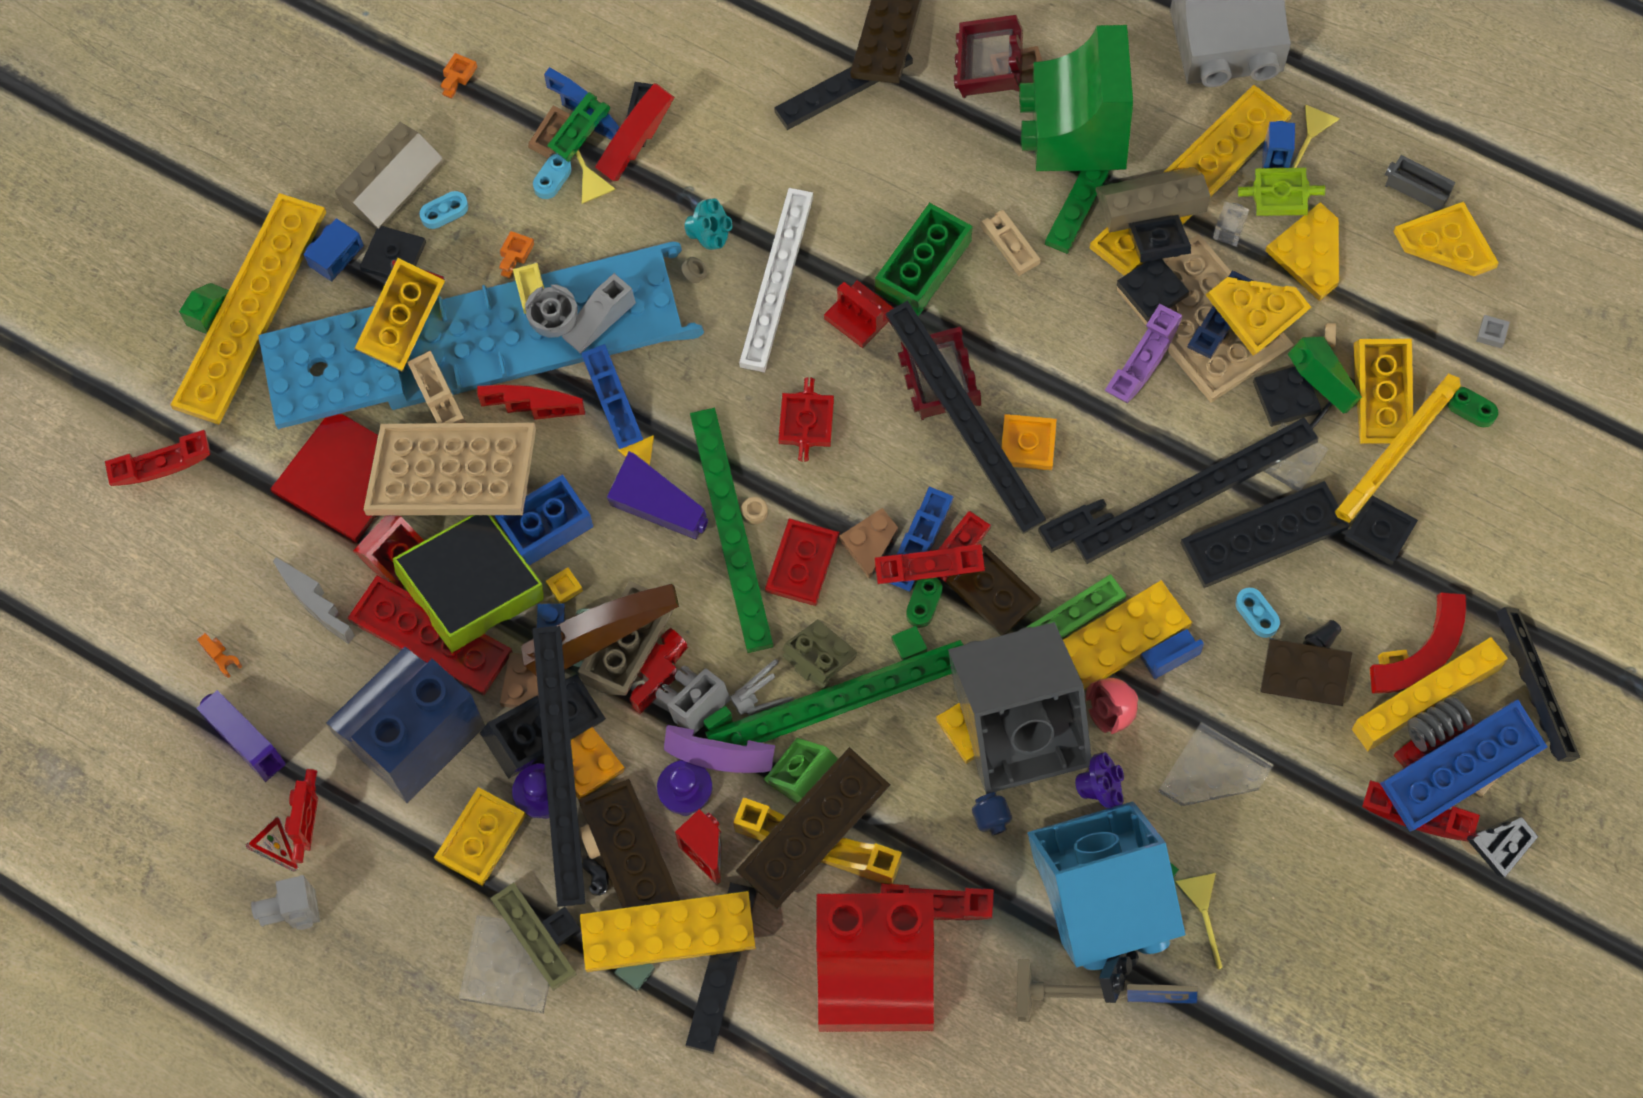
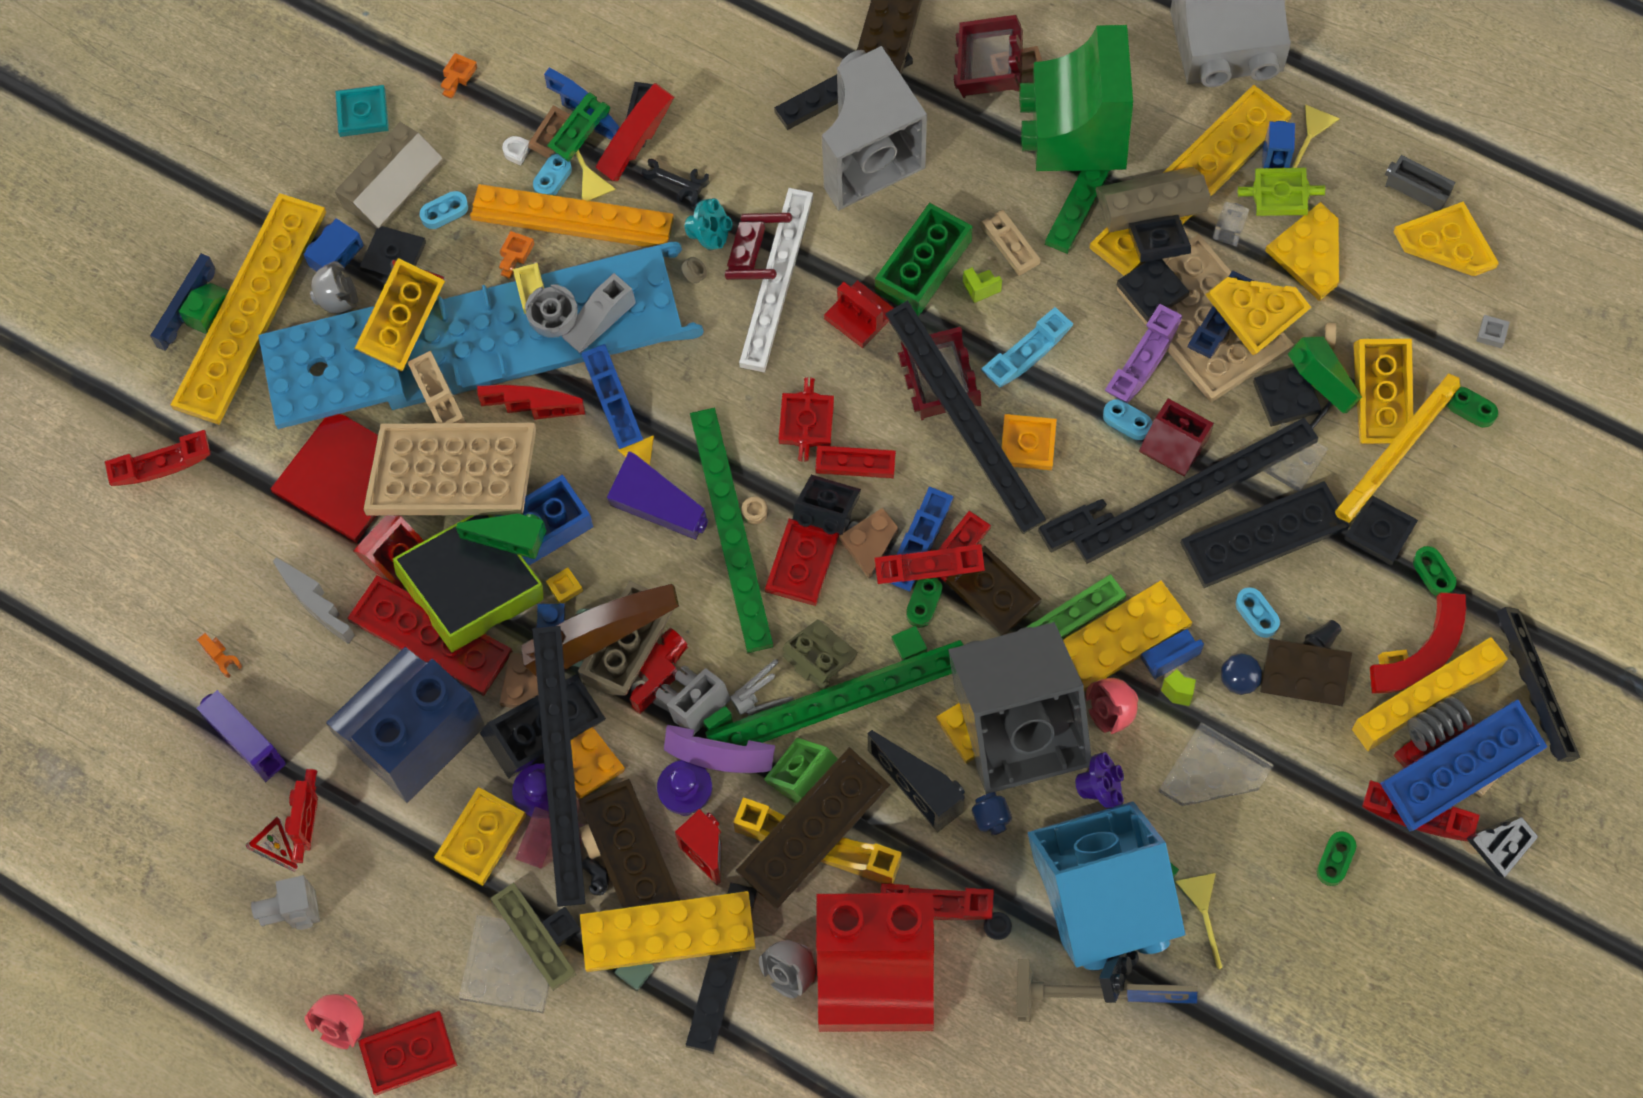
none -> dark blue plate [150,253,216,351]
none -> coral cylinder [305,994,364,1049]
none -> light grey cylinder [310,261,358,314]
none -> teal tile [335,85,389,137]
none -> red tile [358,1010,458,1096]
none -> green slope [456,513,546,559]
none -> light orange plate [470,184,674,247]
none -> white tile [502,136,531,165]
none -> clear pink tile [515,807,585,869]
none -> black bar [642,159,709,207]
none -> dark red plate [725,212,793,280]
none -> light grey cylinder [759,940,816,998]
none -> black plate [792,474,861,535]
none -> red plate [815,445,896,479]
none -> light grey brick [822,46,927,211]
none -> black slope [867,730,965,833]
none -> lime panel [963,267,1002,303]
none -> medium azure slope [981,307,1073,388]
none -> black plate [983,912,1012,940]
none -> medium azure plate [1103,399,1152,440]
none -> dark red slope [1139,398,1214,477]
none -> lime piece [1161,669,1196,706]
none -> dark blue hair [1221,653,1262,695]
none -> green plate [1316,831,1357,886]
none -> green plate [1413,546,1456,596]

